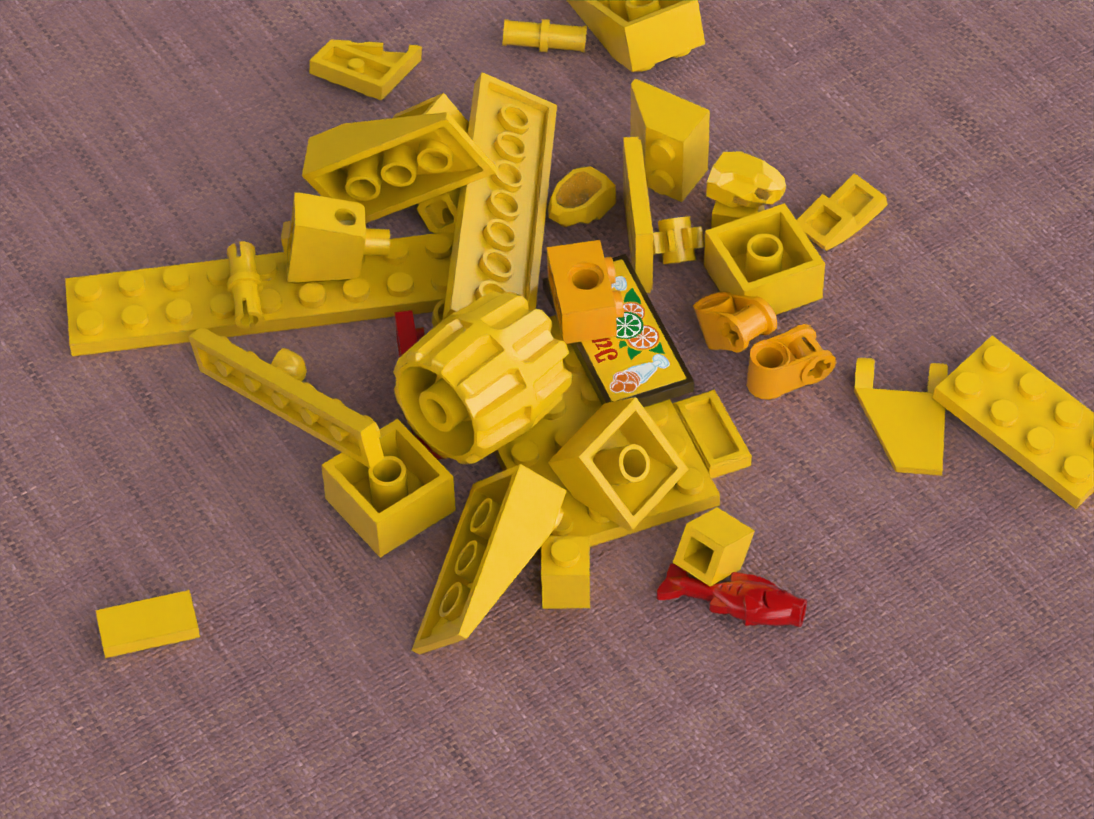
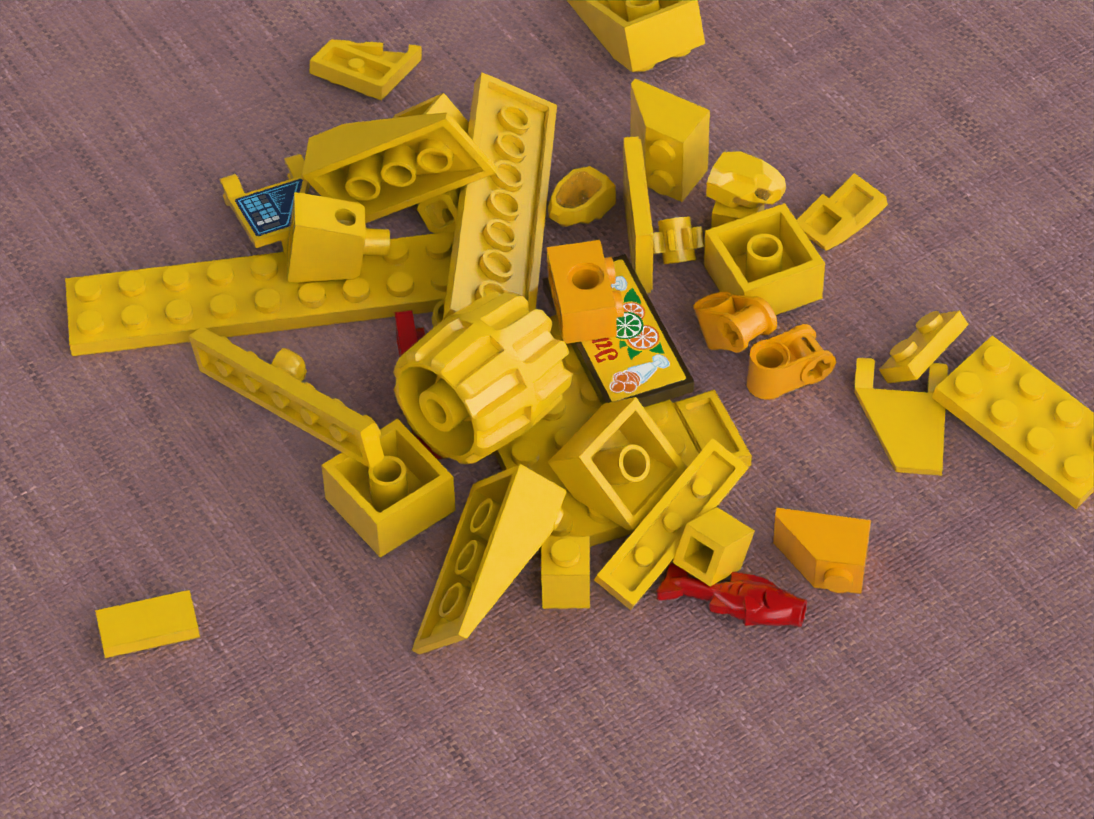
yellow pin [227,241,264,329] -> none
yellow pin [502,19,587,52] -> none
none -> flag [219,154,310,248]
none -> yellow plate [594,438,749,610]
none -> light orange slope [773,507,871,594]
none -> yellow plate [879,310,969,384]

